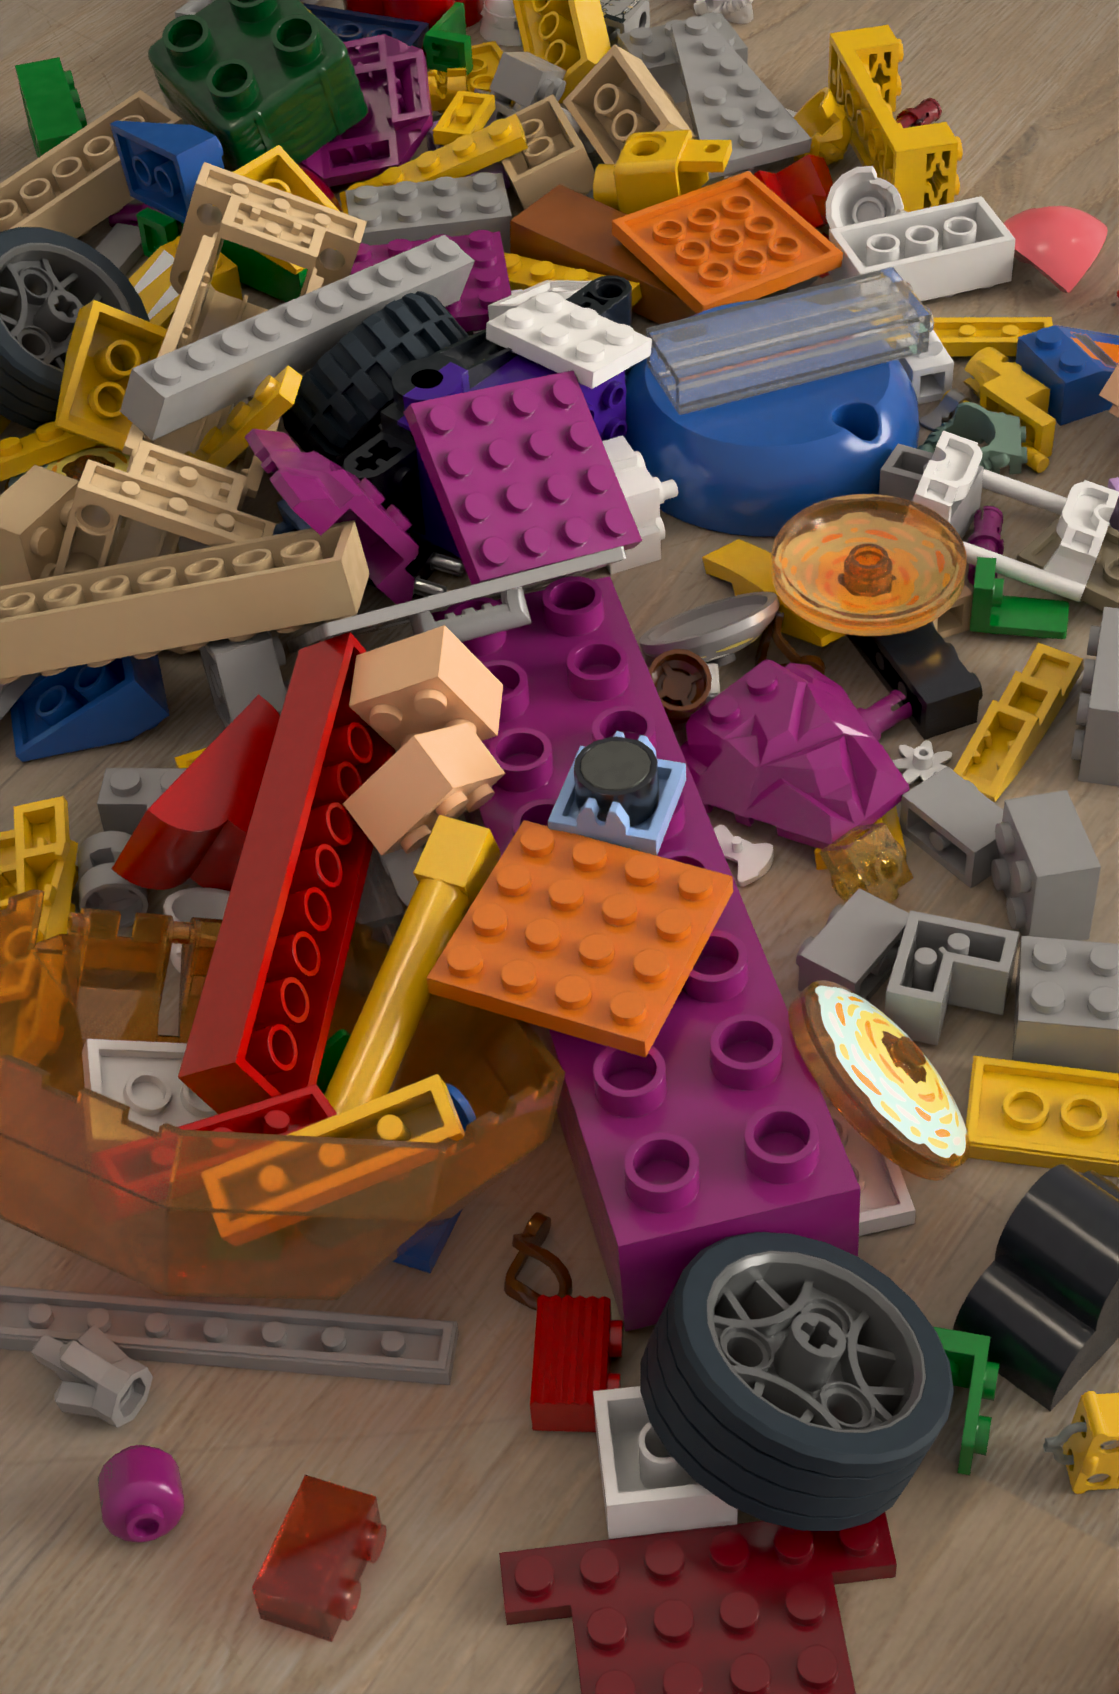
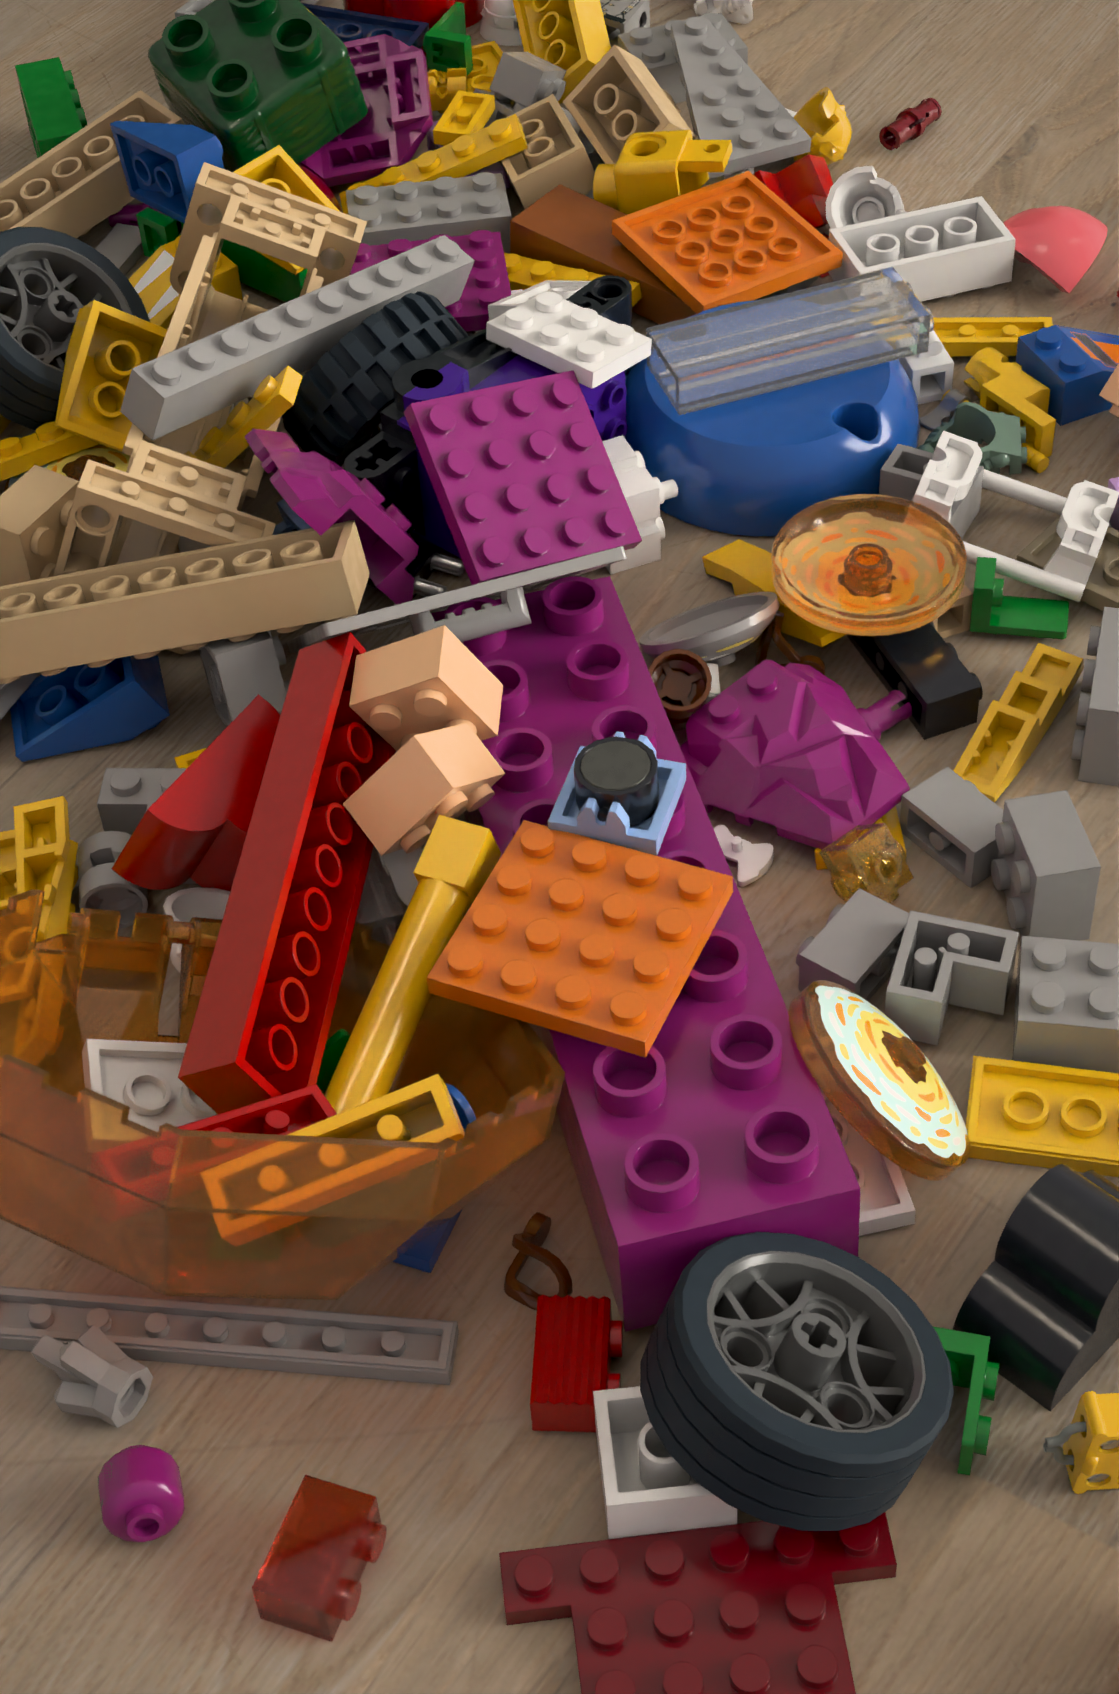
yellow plate [828,25,963,212] -> none
white plant [892,740,952,785] -> none
magenta pin [967,506,1004,586] -> none

